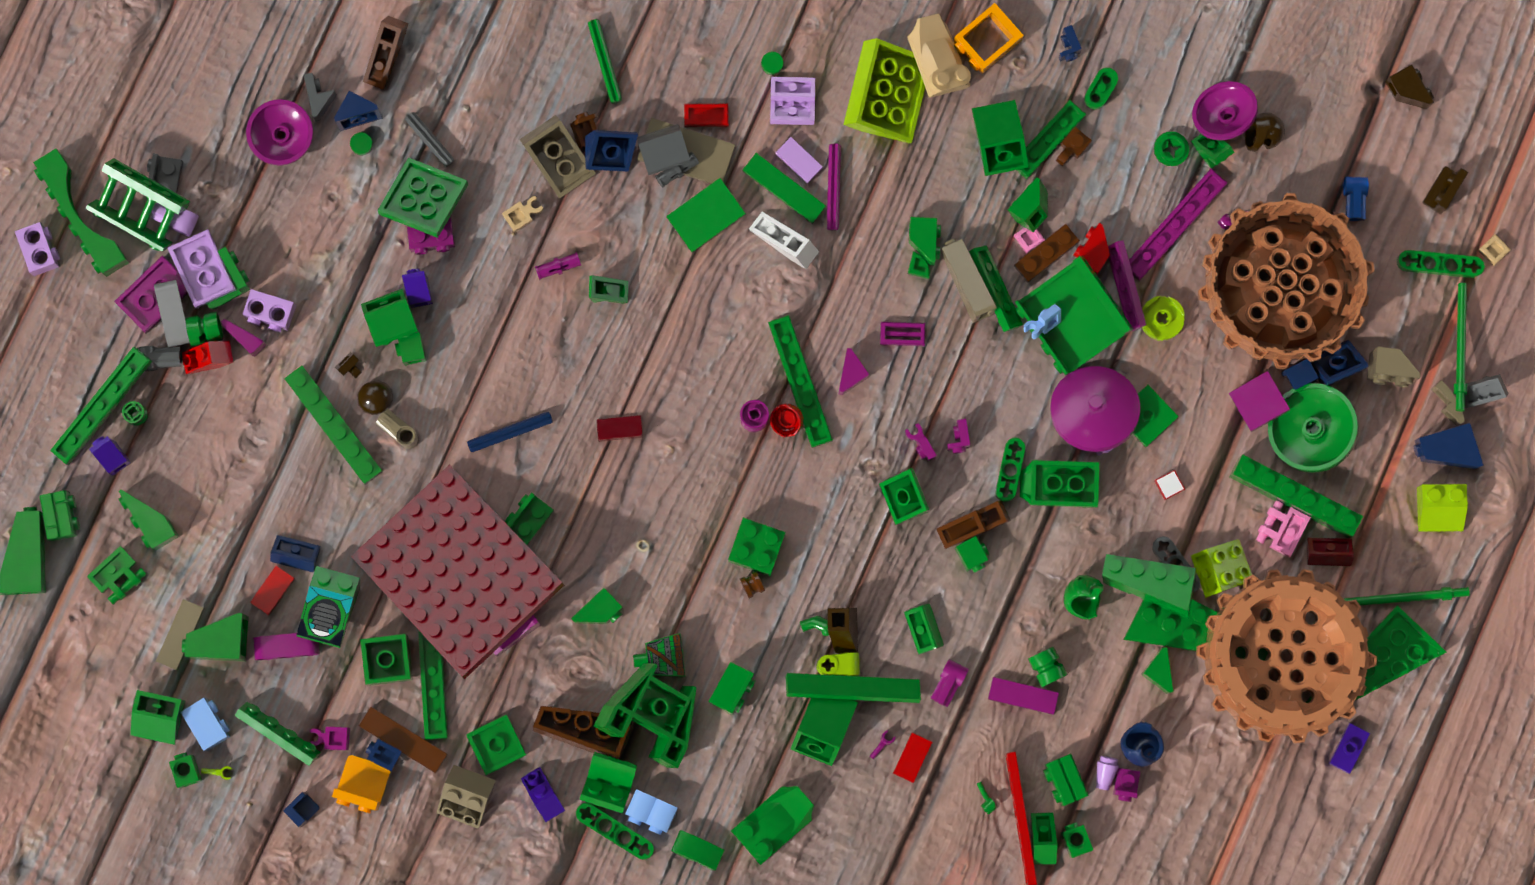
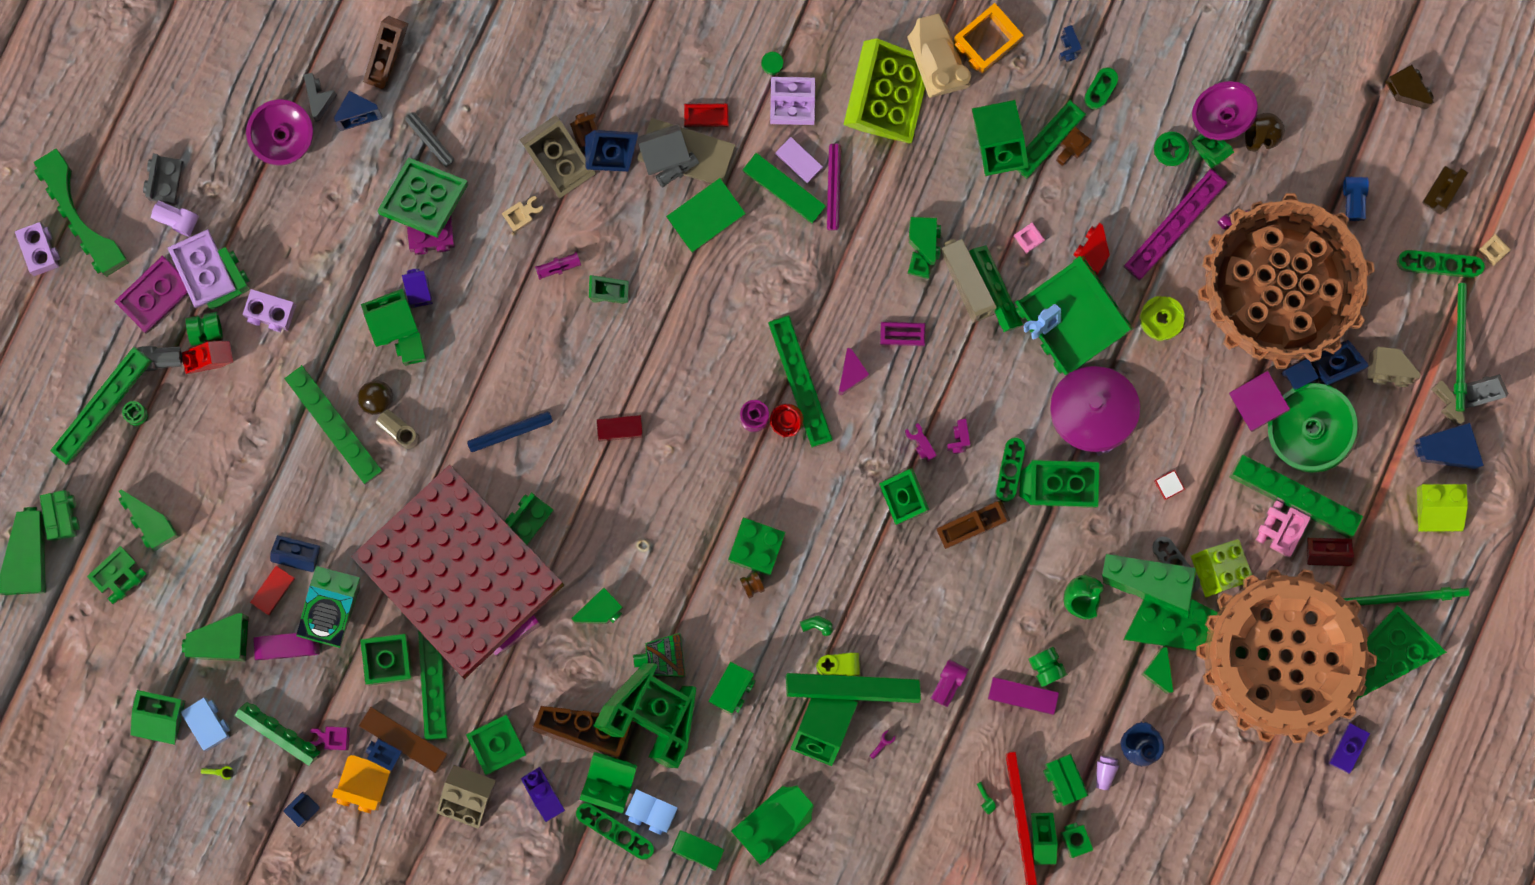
green fence [86,158,190,252] -> none
dark purple slope [89,436,131,476] -> none
light grey beam [154,280,190,348] -> none
dark tan tile [156,599,205,670] -> none
green brick [169,752,202,788] -> none
magenta slope [221,319,266,357] -> none
dark brown tile [335,352,362,379] -> none
green tile [350,132,373,156] -> none
green axle [588,19,622,104] -> none
white slope [749,212,819,269] -> none
dark brown slope [827,608,858,653] -> none
red tile [893,733,932,783] -> none
green slope [904,604,944,655] -> none
green brick [955,536,990,573] -> none
green slope [1007,177,1048,232] -> none
reddish brown plate [1014,224,1080,283] -> none
magenta tile [1108,240,1146,332] -> none
magenta bracket [1113,768,1140,802] -> none
green plate [1133,385,1179,447] -> none

